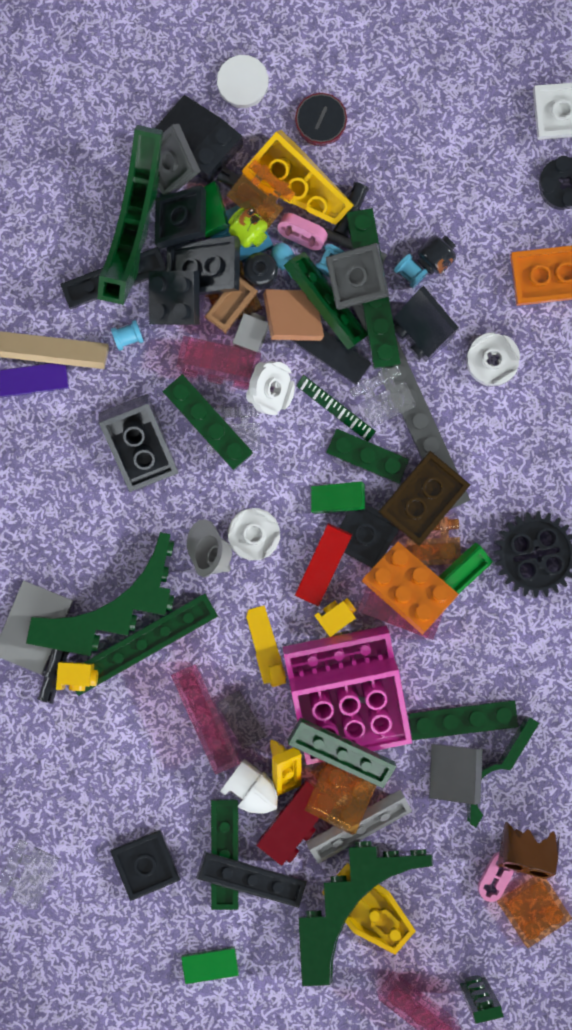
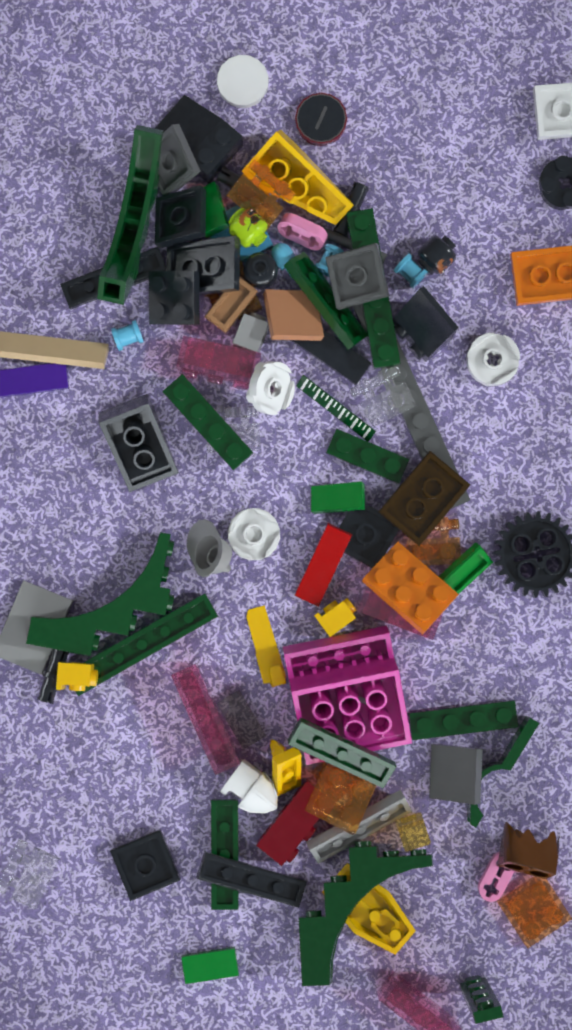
none -> clear yellow panel [395,812,431,853]

